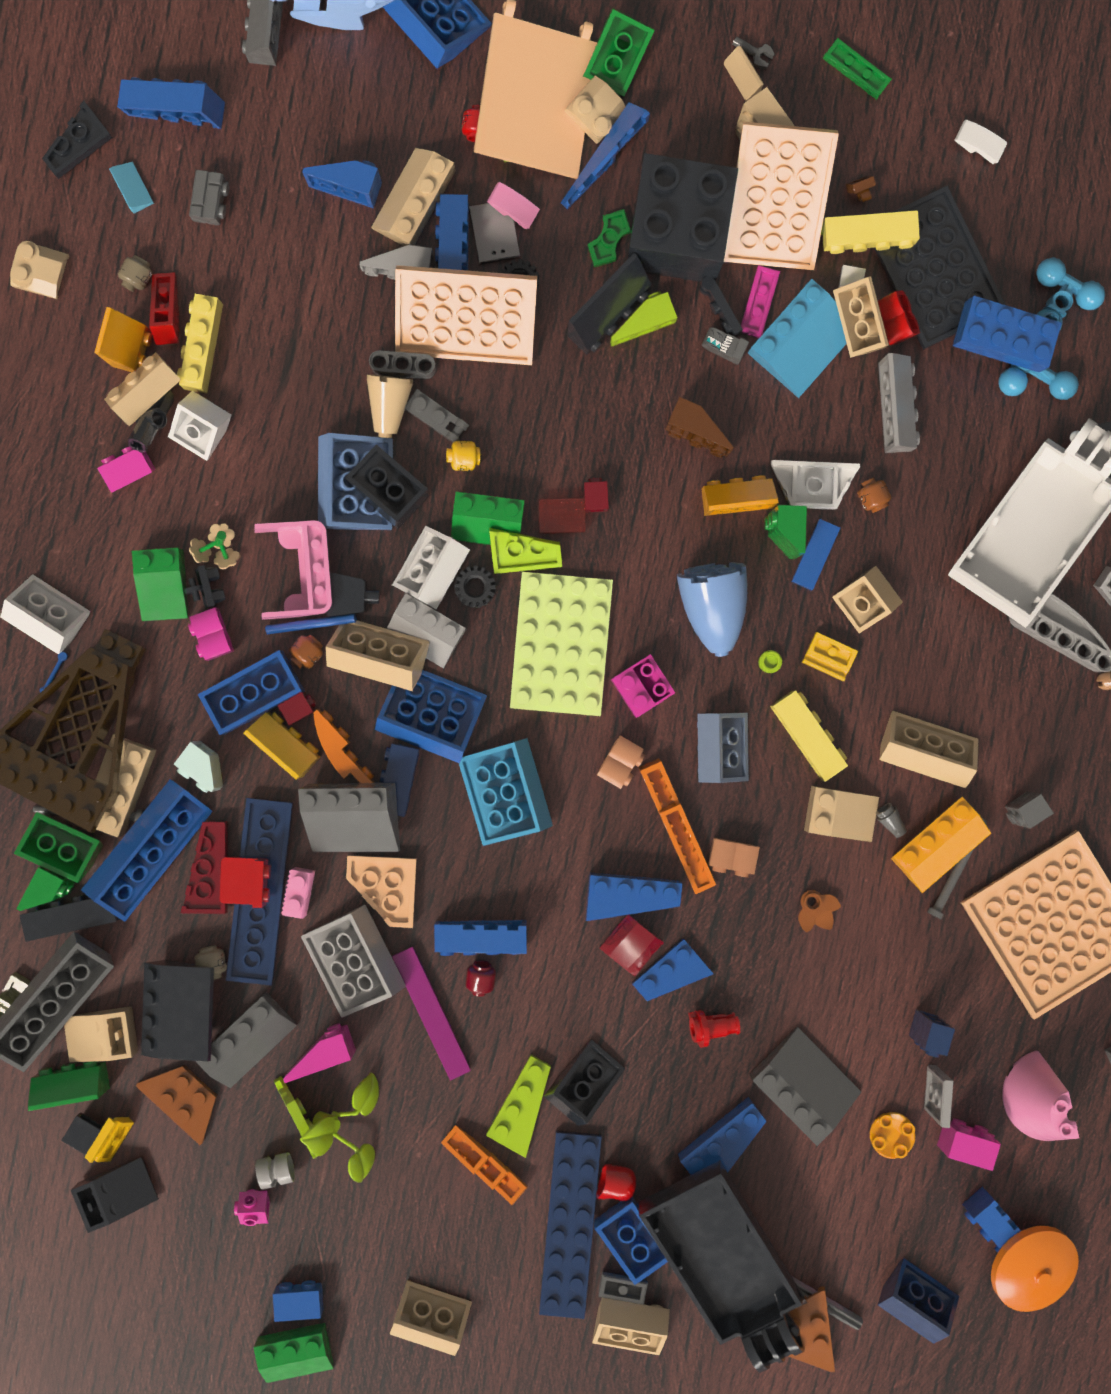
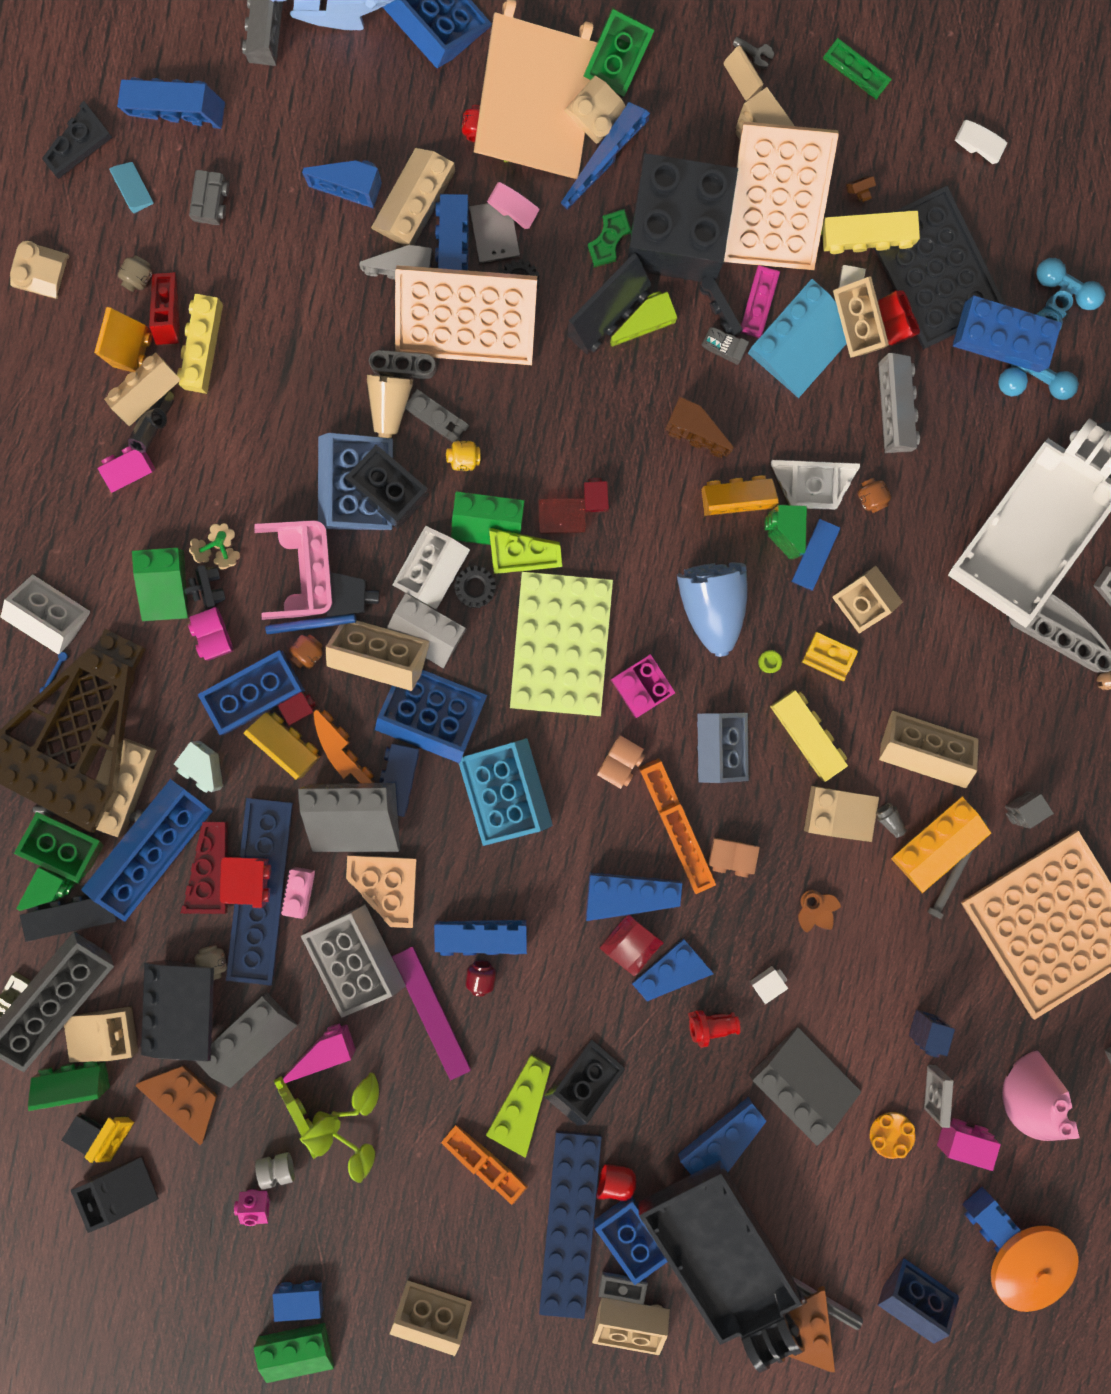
white slope [168,391,231,461] -> none
none -> white brick [749,966,788,1004]

